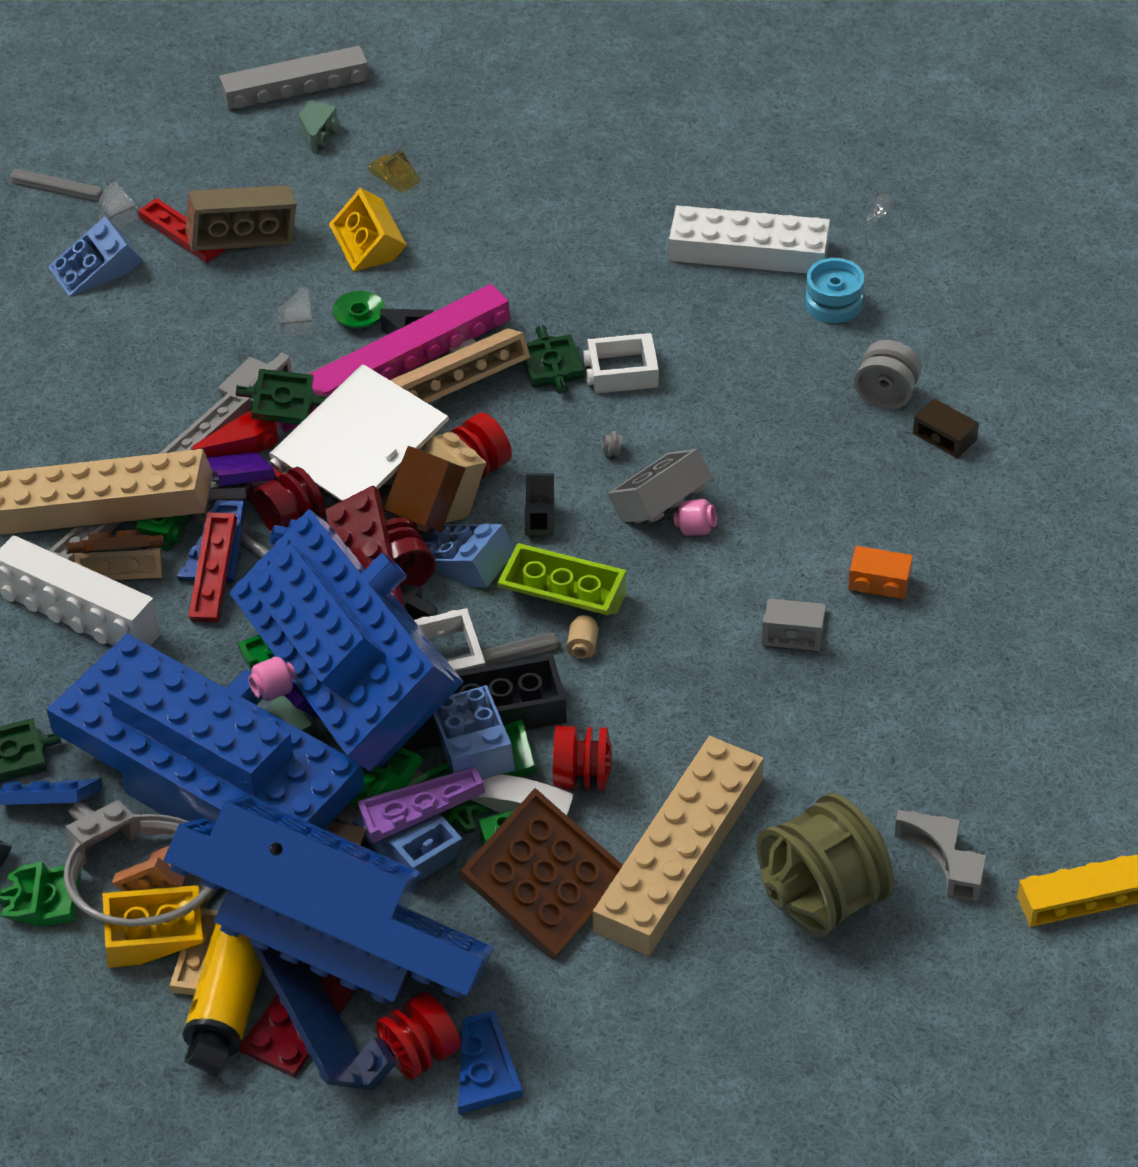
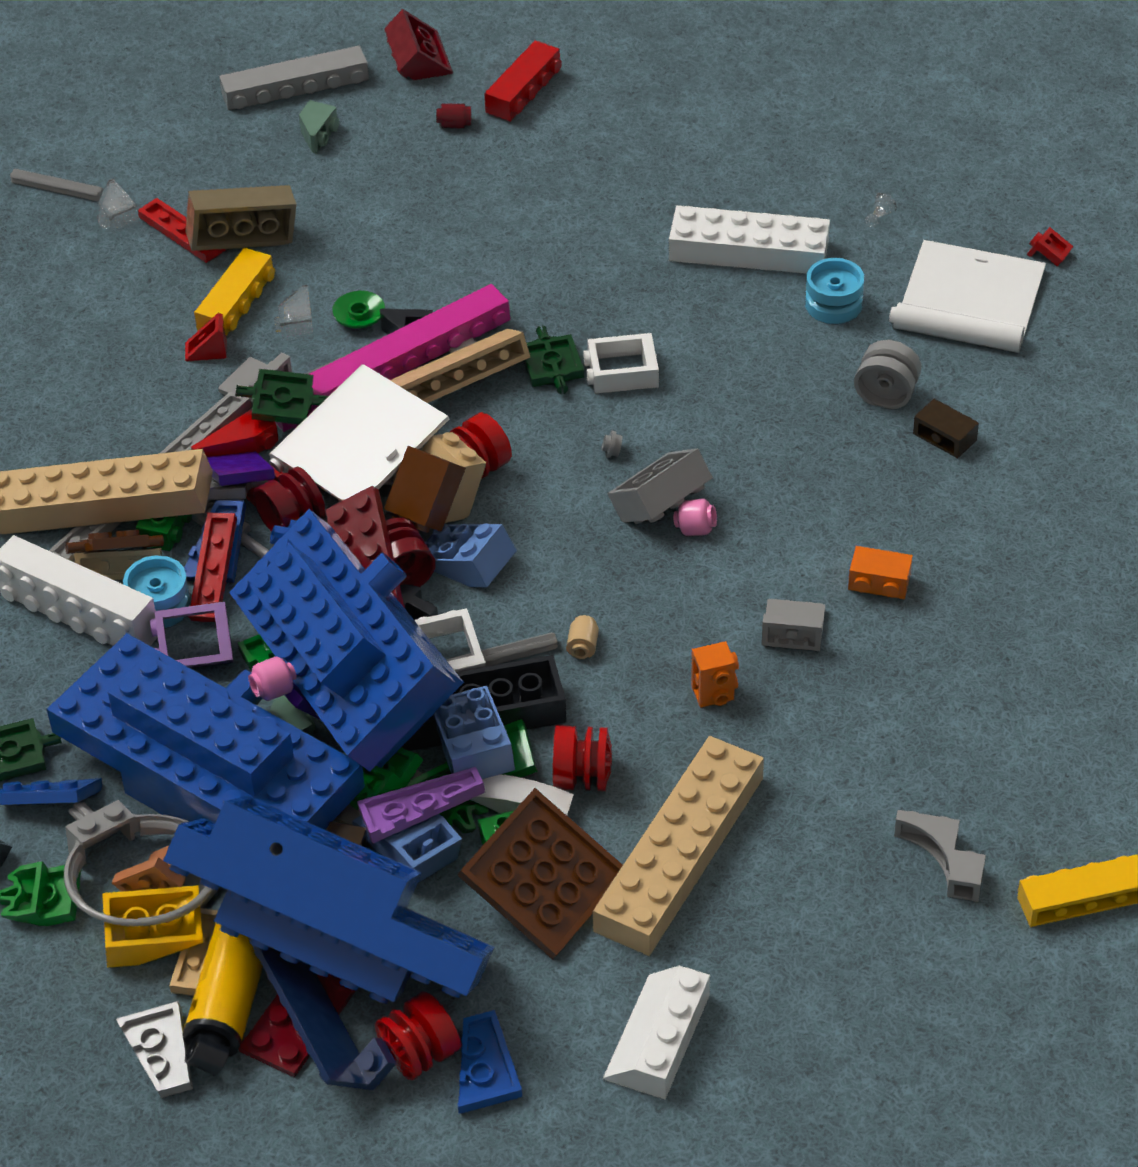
medium blue slope [48,216,143,297] -> none
yellow slope [329,188,407,272] -> none
clear yellow slope [368,150,420,193] -> none
lime slope [497,543,627,615] -> none
black brick [525,473,555,536] -> none
olive wheel [756,792,895,938] -> none
none -> wing [116,1001,193,1098]
none -> medium azure wheel [123,555,191,628]
none -> lavender window [150,602,234,668]
none -> red slope [185,312,227,361]
none -> yellow brick [194,248,275,336]
none -> dark red slope [384,9,453,80]
none -> dark red brick [436,103,472,128]
none -> red brick [484,40,562,121]
none -> white slope [603,966,710,1099]
none -> orange brick [691,641,739,708]
none -> white door [889,240,1046,353]
none -> red bracket [1027,227,1074,266]

